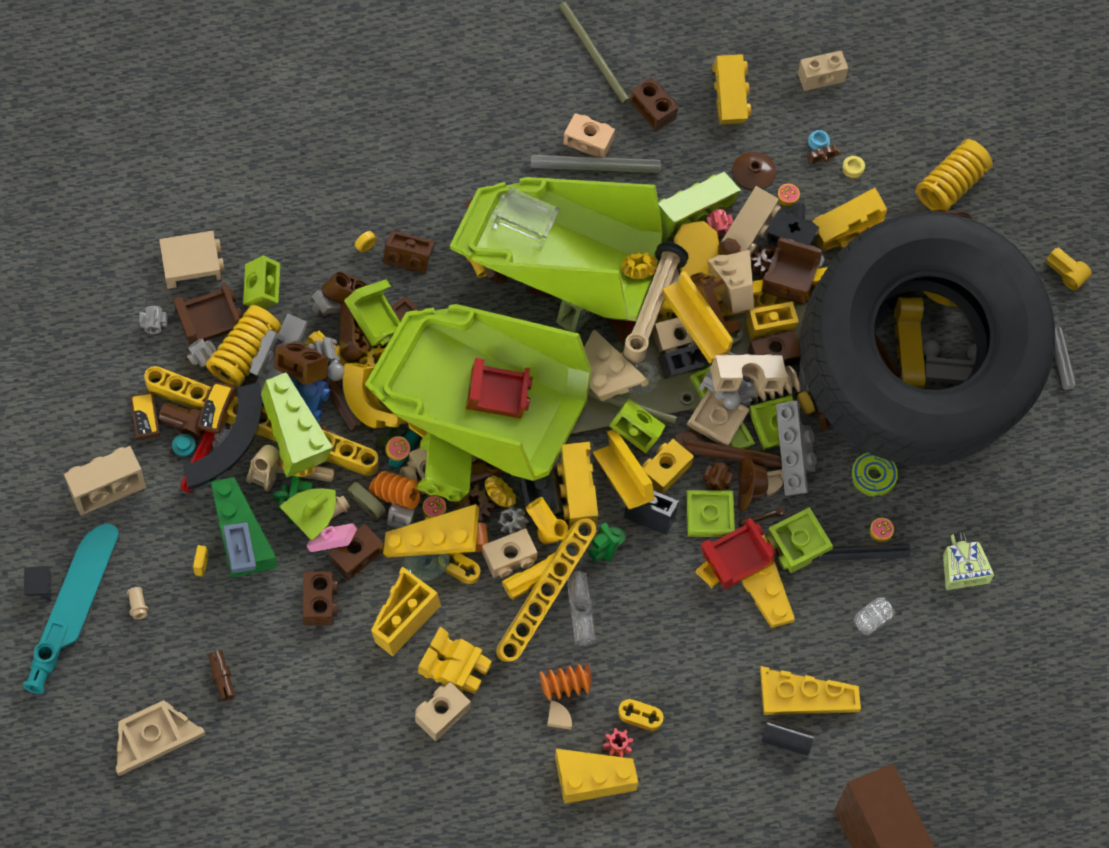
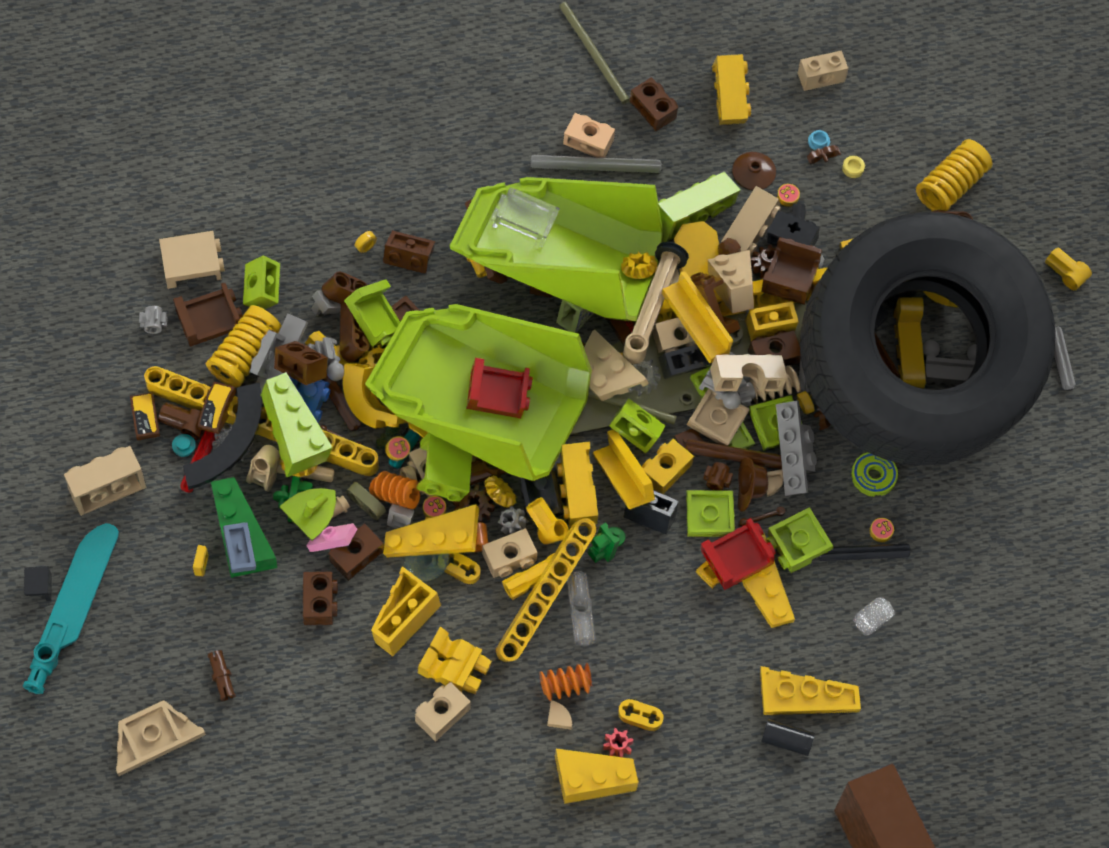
tan pin [127,587,149,620] -> none
light grey gear [187,338,217,367] -> none
coral gear [706,209,733,237] -> none
yellow wedge [812,188,887,252] -> none
torso [943,533,994,590] -> none

